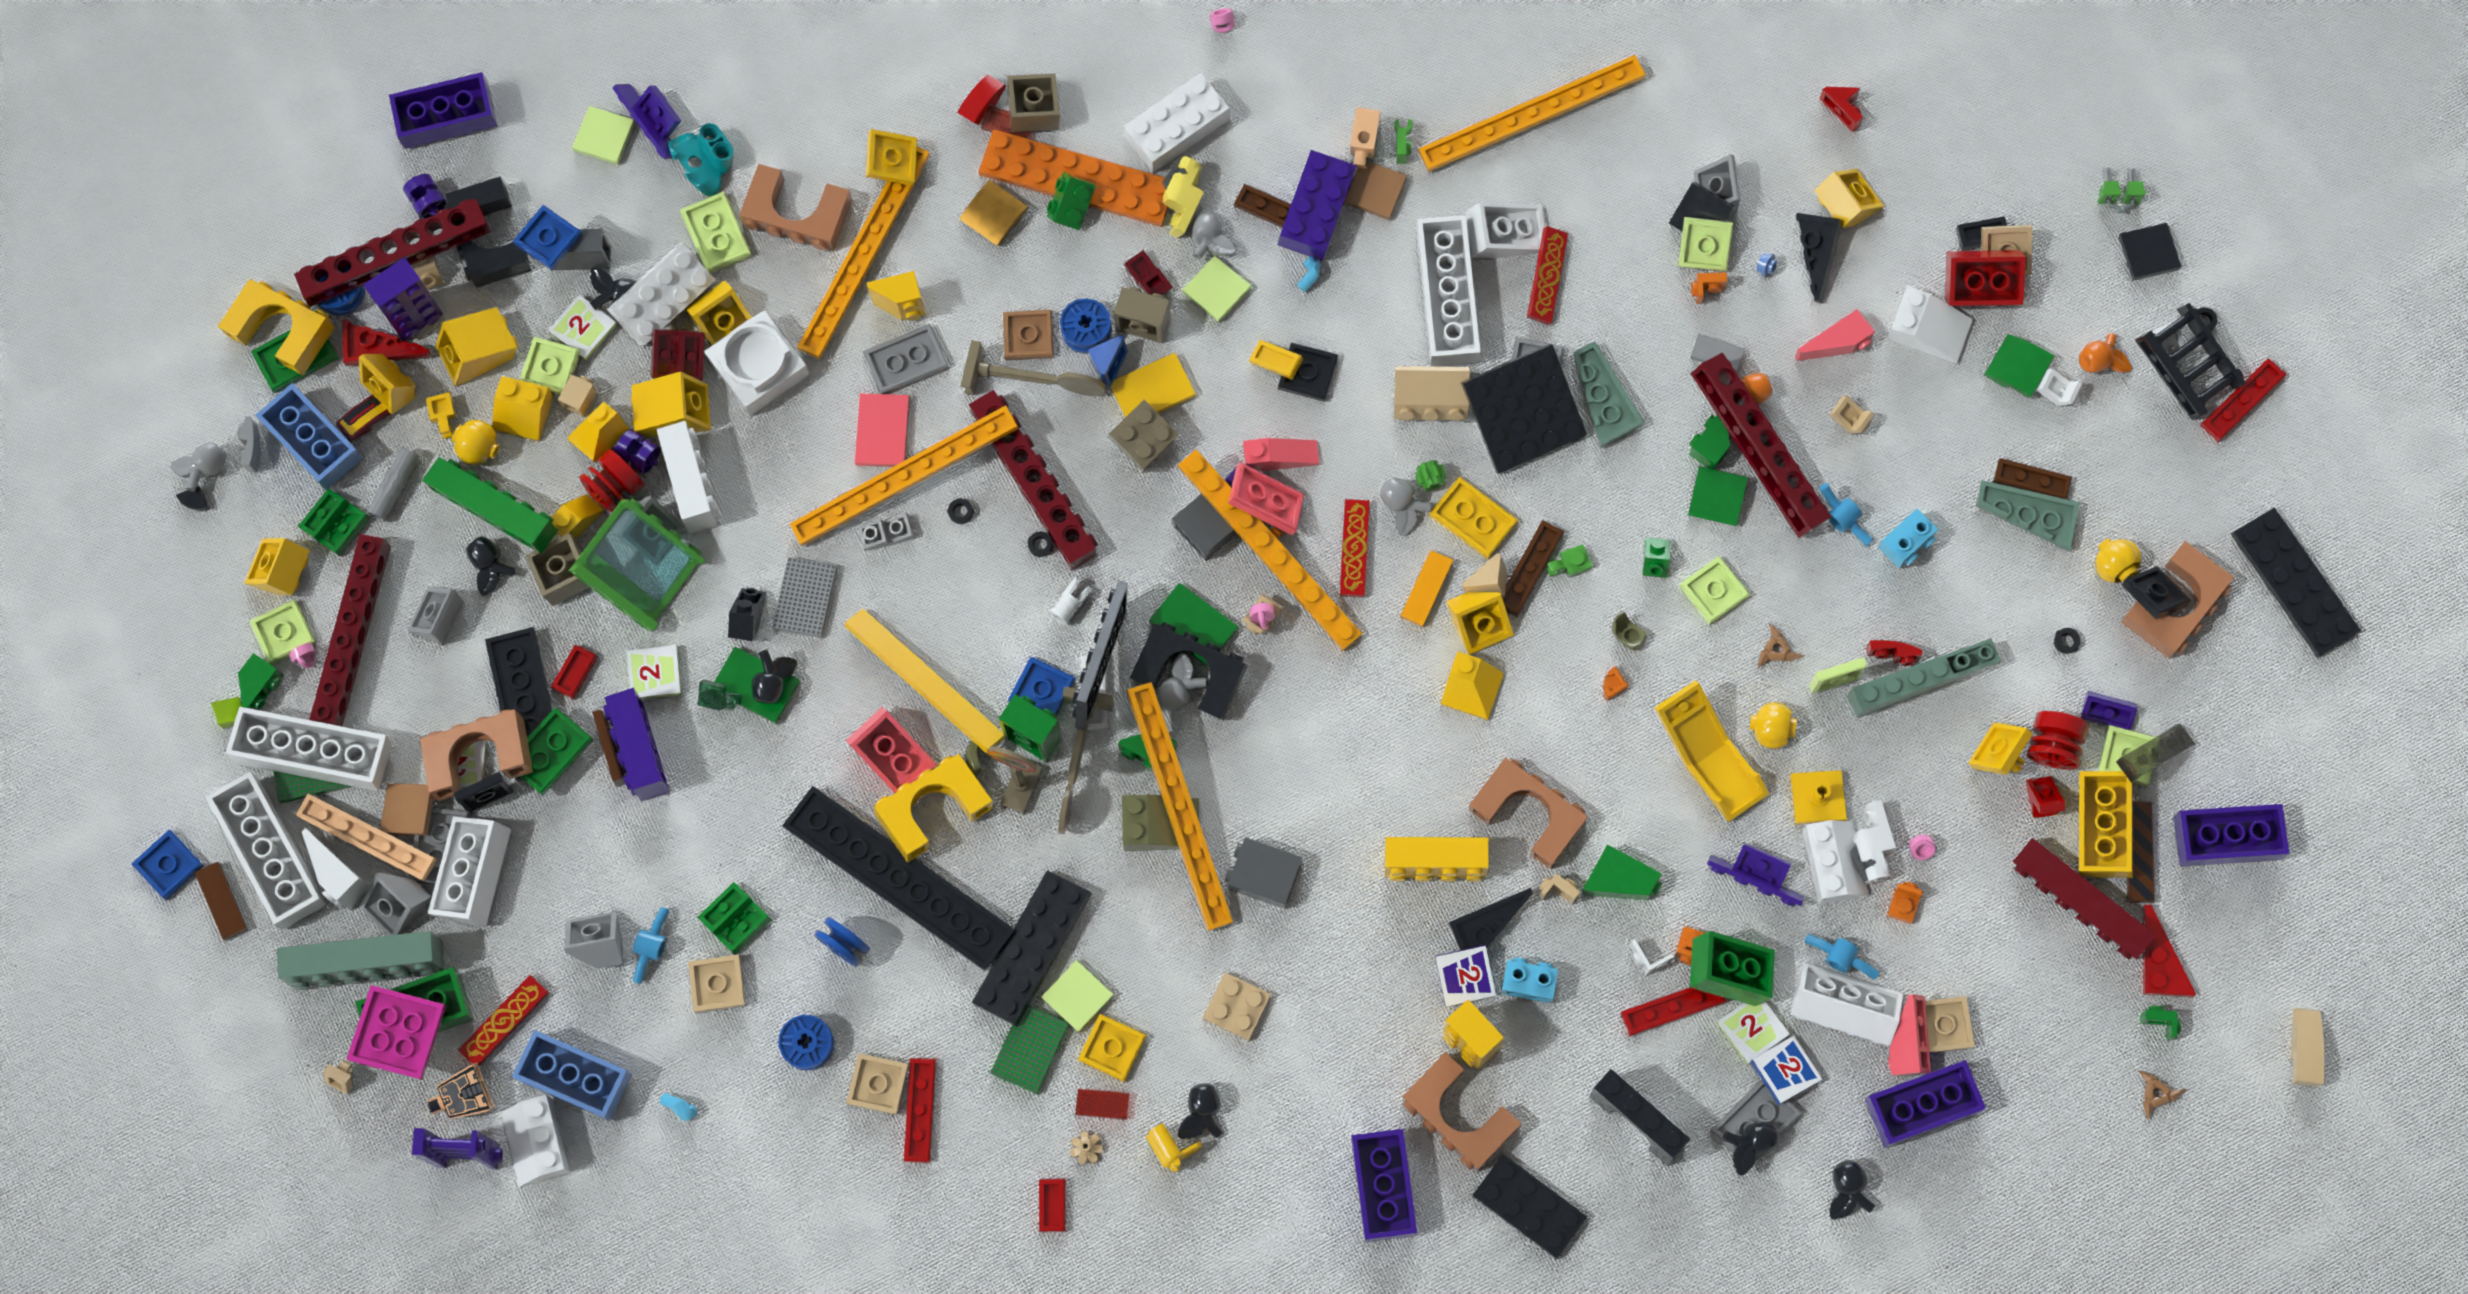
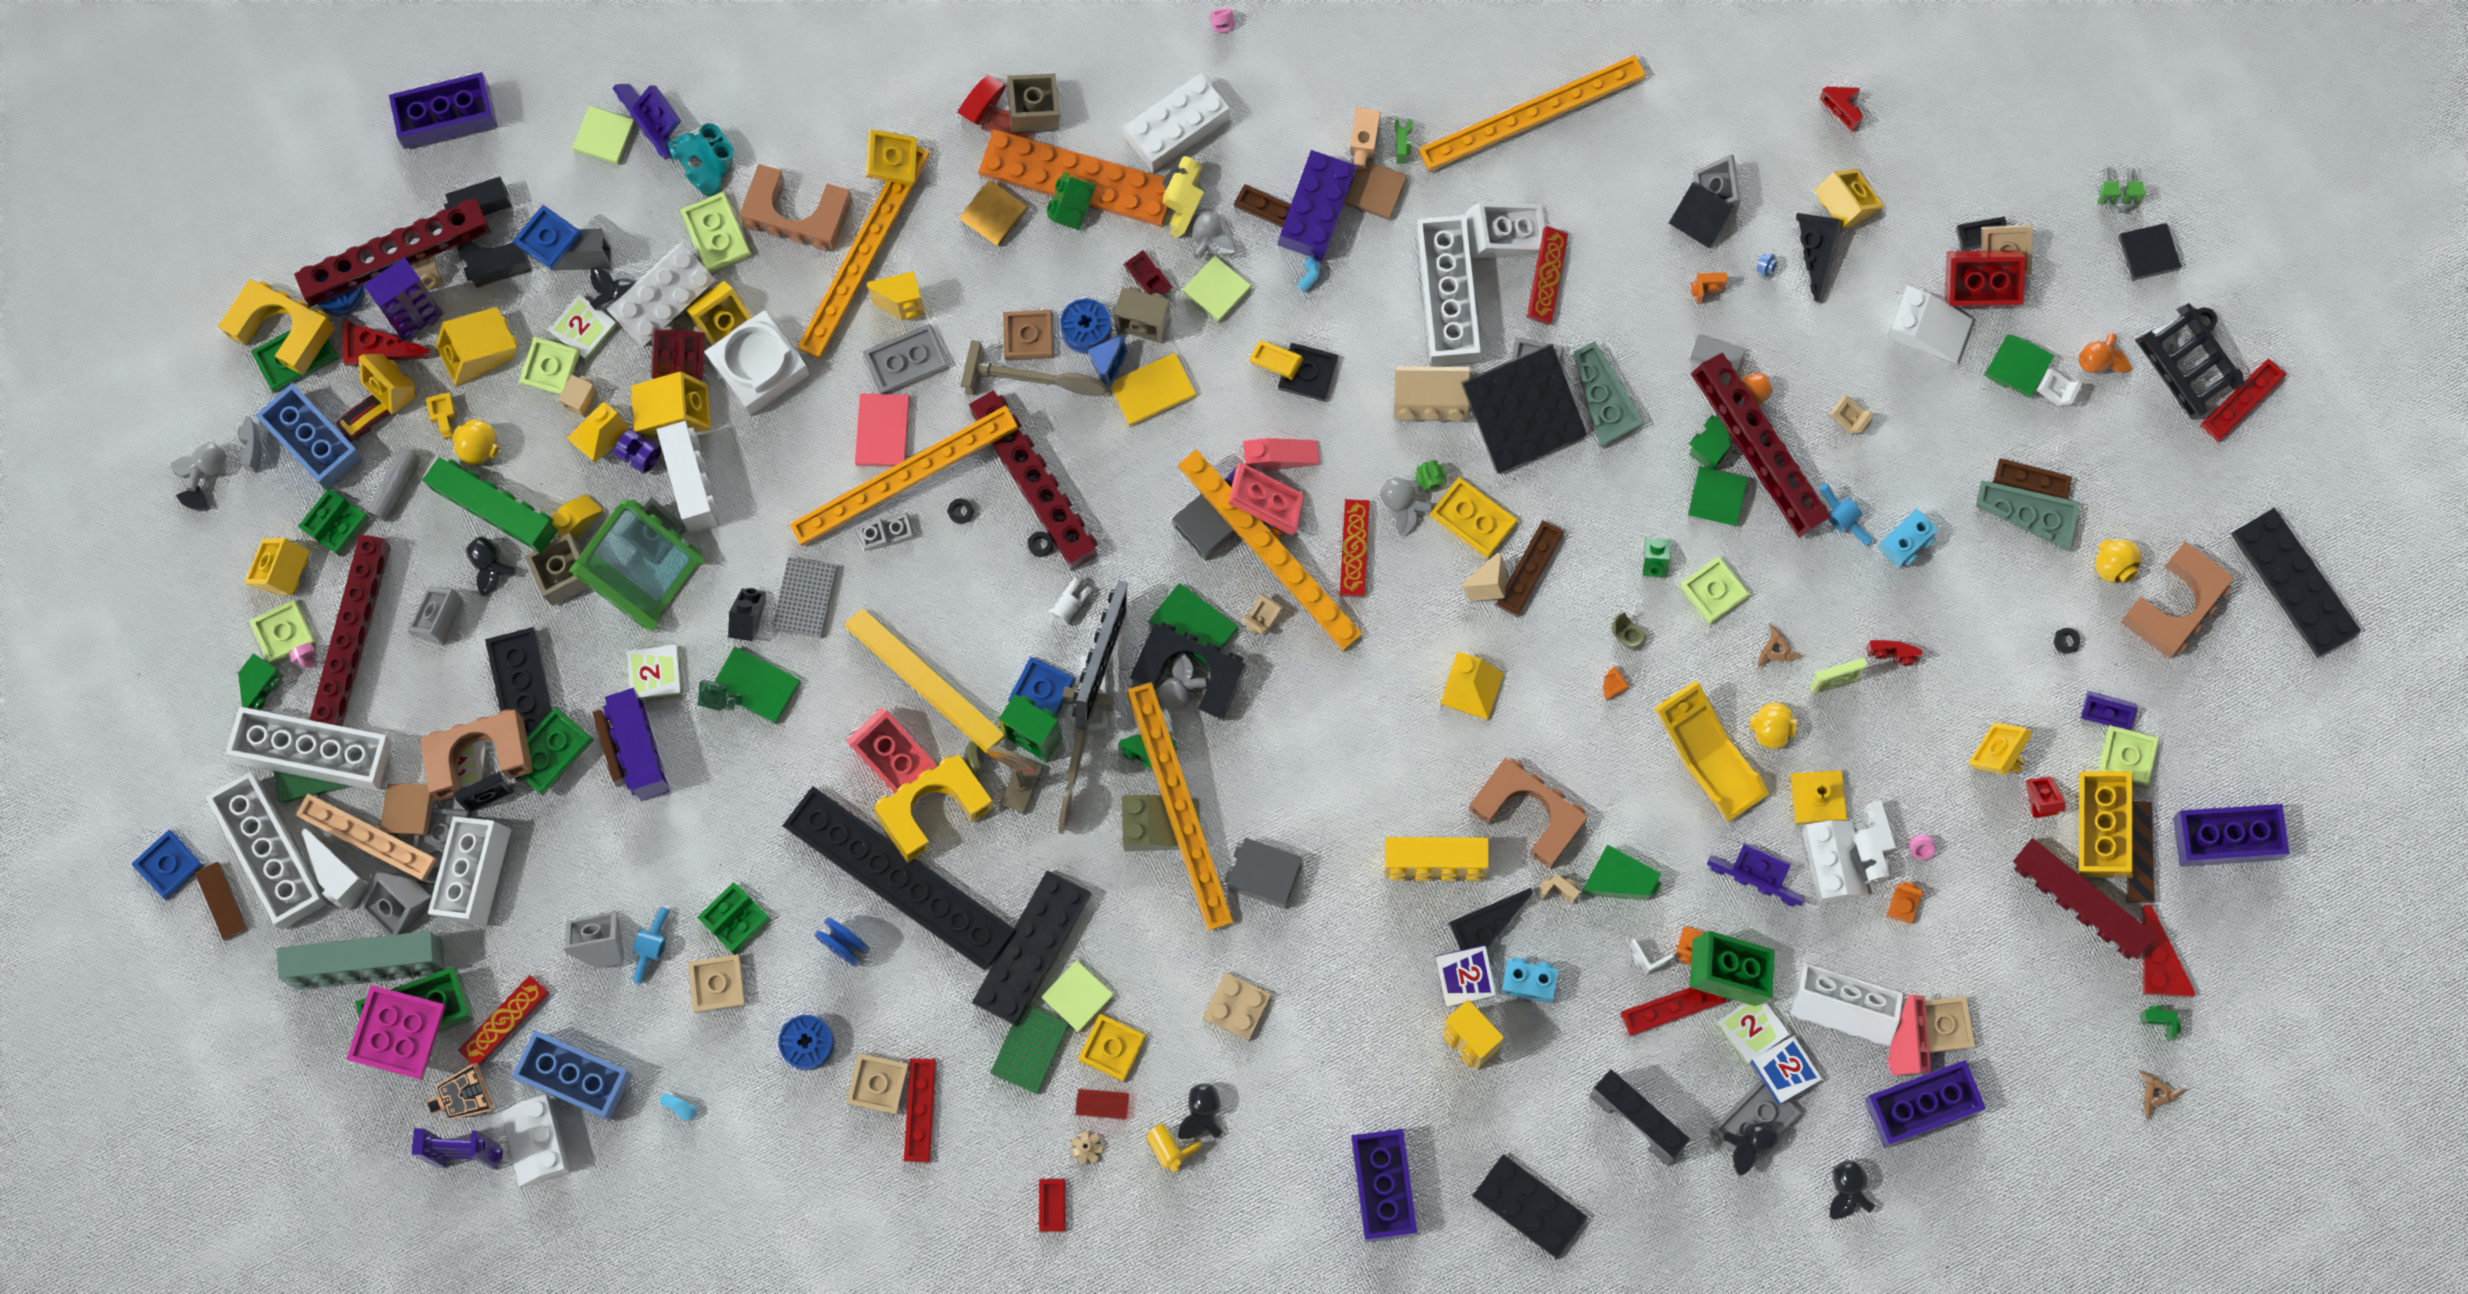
lime slope [211,697,242,729] -> none
tan tile [323,1059,353,1094] -> none
dark purple wheel [403,174,447,219] -> none
yellow slope [492,376,554,441] -> none
red tile [551,644,598,700] -> none
red wheel [578,448,645,513] -> none
black piece [751,649,797,704] -> none
dark tan brick [1108,399,1179,473] -> none
bright pink tile [1250,603,1275,630] -> none
light orange tile [1400,550,1453,627] -> none
nougat arch [1402,1052,1521,1172] -> none
yellow slope [1446,592,1514,655] -> none
bright green plate [1546,544,1593,577] -> none
yellowish green tile [1678,217,1733,271] -> none
coral slope [1795,309,1875,361] -> none
dark azure piece [1805,934,1879,980] -> none
sand green slope [1847,638,2001,718] -> none
red wheel [2026,711,2089,770] -> none
clear smoke tile [2116,724,2195,782] -> none
black tile [2122,566,2191,619] -> none
tan slope [2291,1008,2324,1087] -> none

